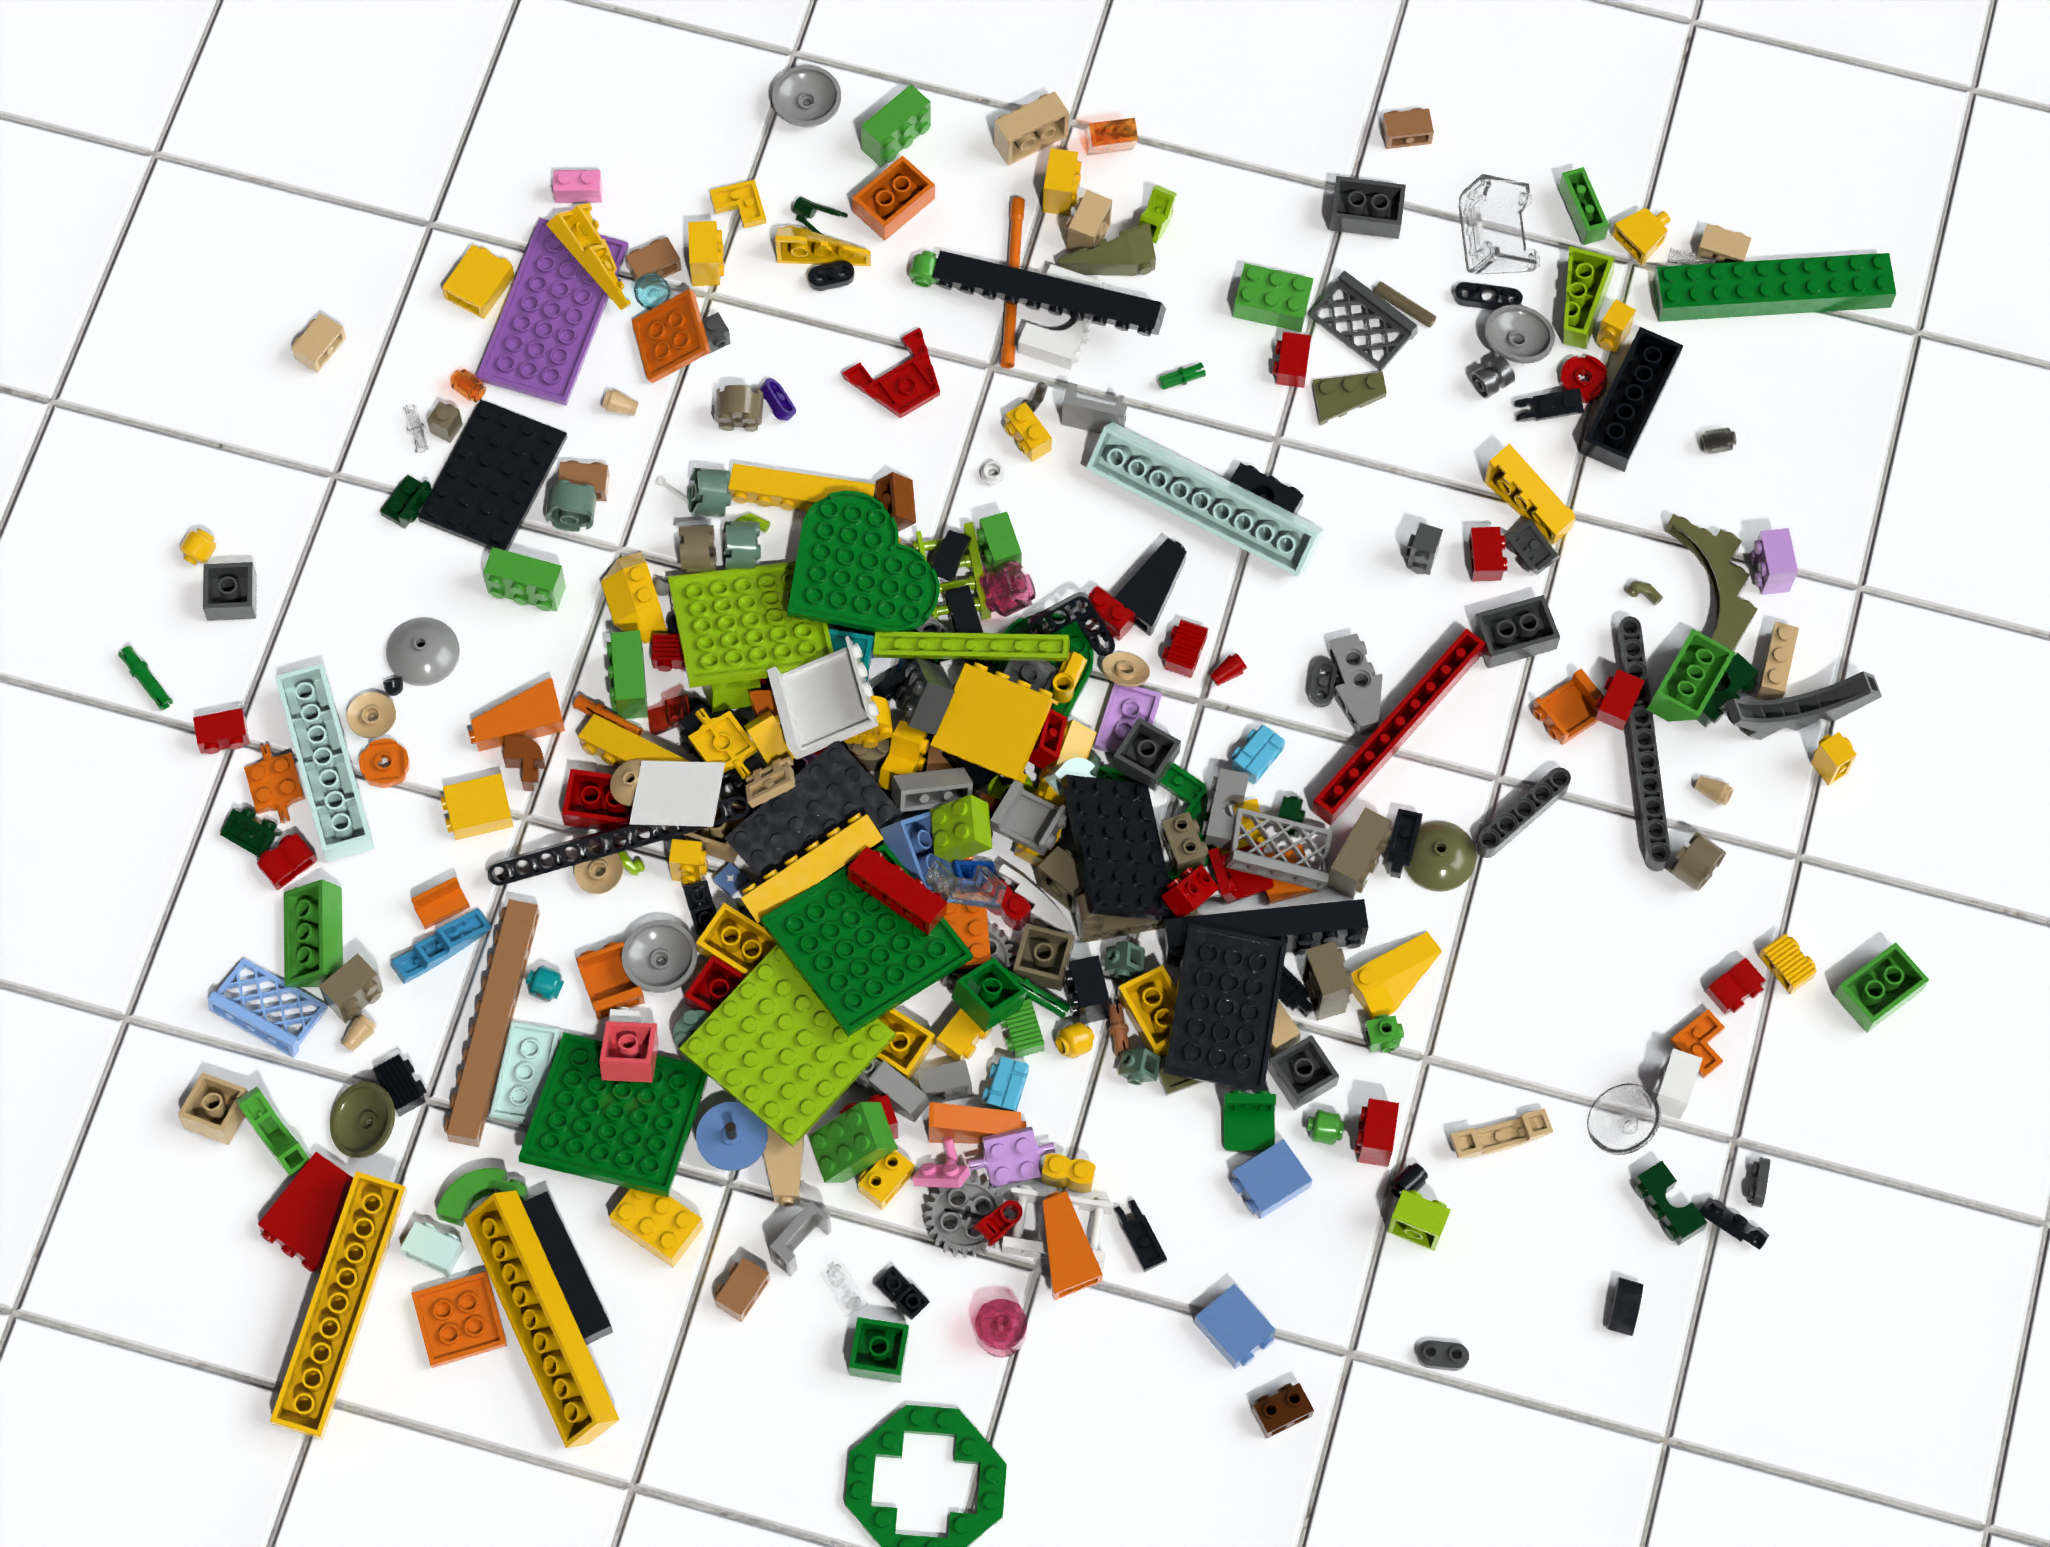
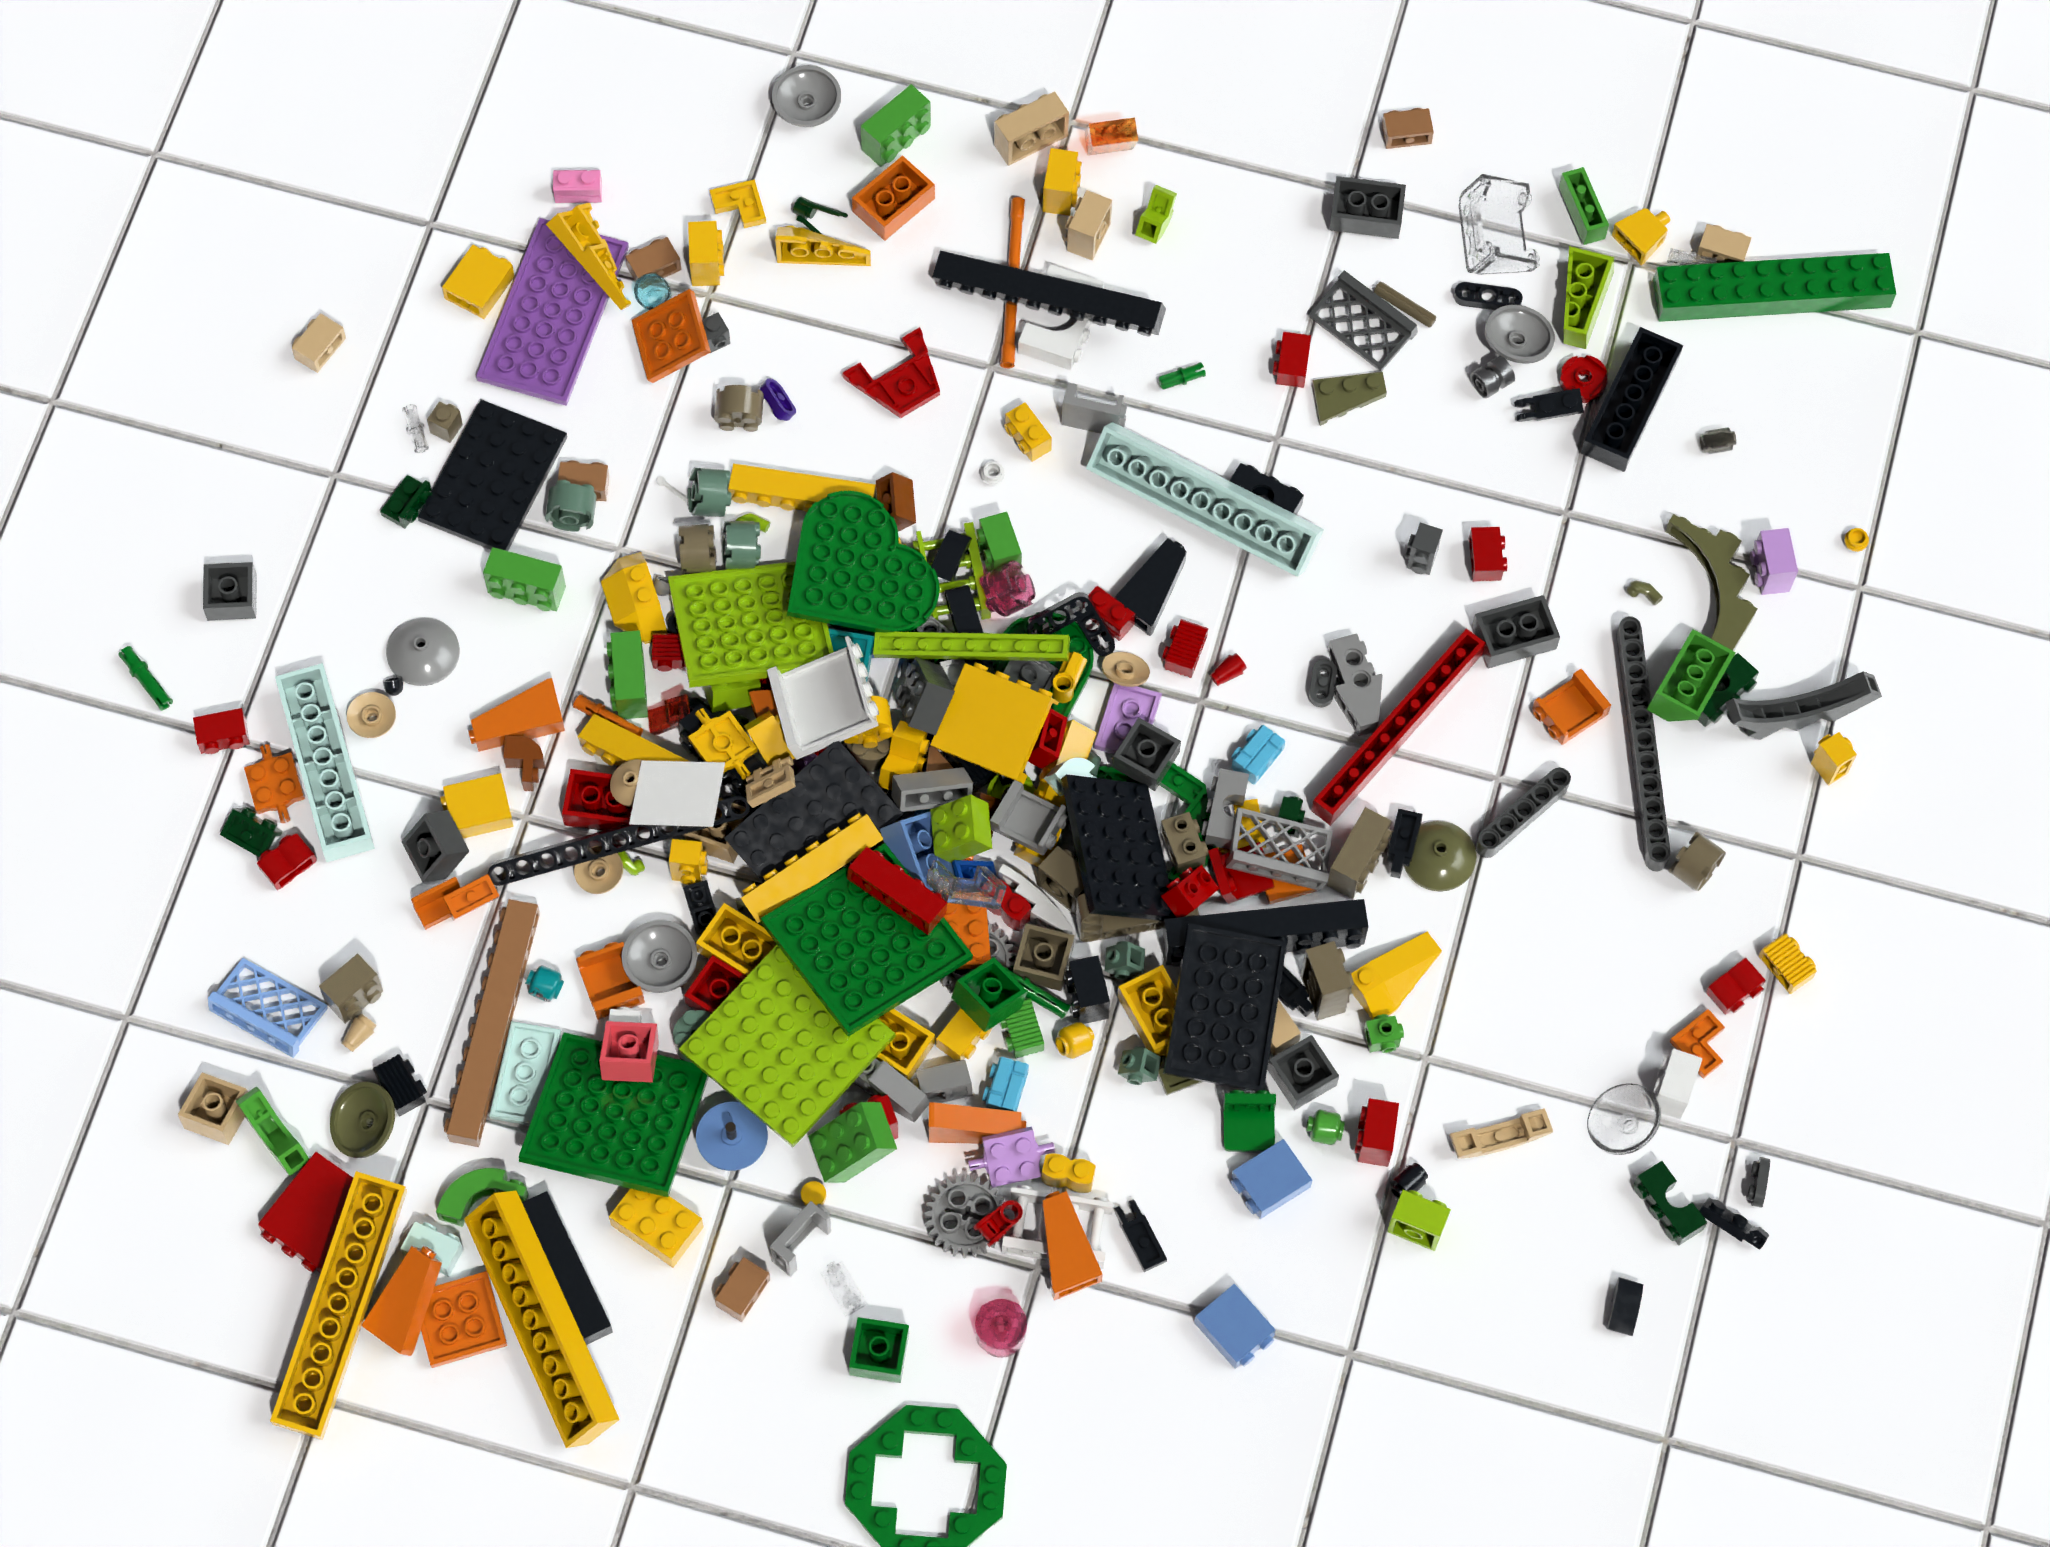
yellow head [180,528,217,566] -> none
bright green slope [284,879,343,987] -> none
orange plate [359,738,410,788] -> none
dark azure slope [390,908,492,984] -> none
clear orange brick [450,369,486,403] -> none
tan cone [602,389,639,416] -> none
medium blue tile [713,862,748,897] -> none
tan slope [763,1125,805,1207] -> none
black plate [808,261,855,291] -> none
yellow brick [858,1150,915,1210] -> none
black plate [872,668,907,701] -> none
black slope [873,1266,930,1320] -> none
bright green head [909,251,938,287] -> none
bright pink plate [912,1136,970,1188] -> none
clear smoke arm [1022,382,1048,413] -> none
olive wedge [1058,223,1156,276] -> none
nougat pin [1108,1003,1131,1056] -> none
bright green brick [1233,263,1314,332] -> none
reddish brown brick [1252,1383,1314,1439] -> none
dark grey plate [1416,1340,1469,1371] -> none
yellow wedge [1484,443,1576,545] -> none
dark grey bracket [1504,519,1560,575] -> none
red brick [1594,669,1645,731] -> none
yellow brick [1596,299,1636,354] -> none
tan cone [1695,776,1734,806] -> none
tan brick [1756,622,1799,700] -> none
bright green brick [1834,942,1929,1033] -> none
none -> orange slope [361,1246,442,1356]
none -> dark grey brick [401,810,470,883]
none -> orange panel [443,874,499,921]
none -> yellow tile [801,1181,827,1206]
none -> yellow plate [1844,528,1869,552]

